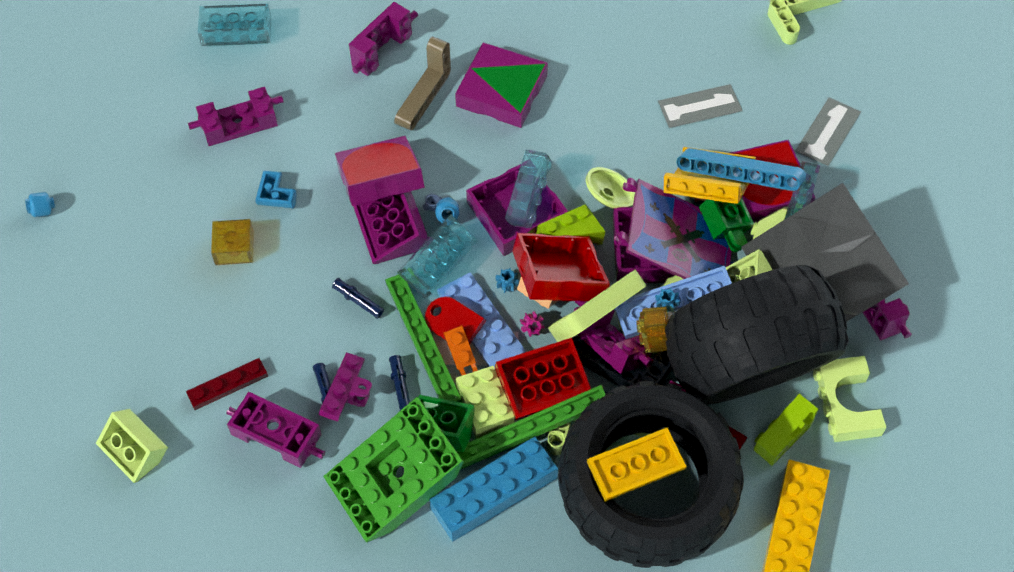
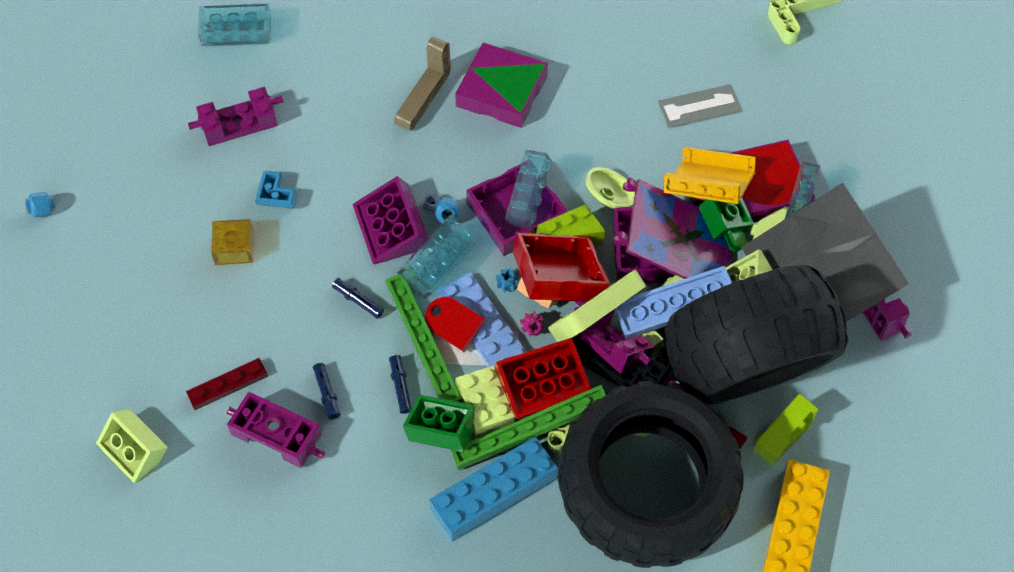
magenta plate [319,352,372,422] -> none
bright green slope [323,397,464,543] -> none
tile [335,136,425,206] -> none
magenta brick [349,2,418,76] -> none
orange hinge [443,326,478,376] -> none
yellow plate [587,428,687,501] -> none
clear yellow brick [636,306,669,353] -> none
dark azure gear [655,288,680,313] -> none
dark azure beam [676,148,806,191] -> none
light grey sticker [796,97,861,166] -> none
yellowish green arch [813,356,886,442] -> none

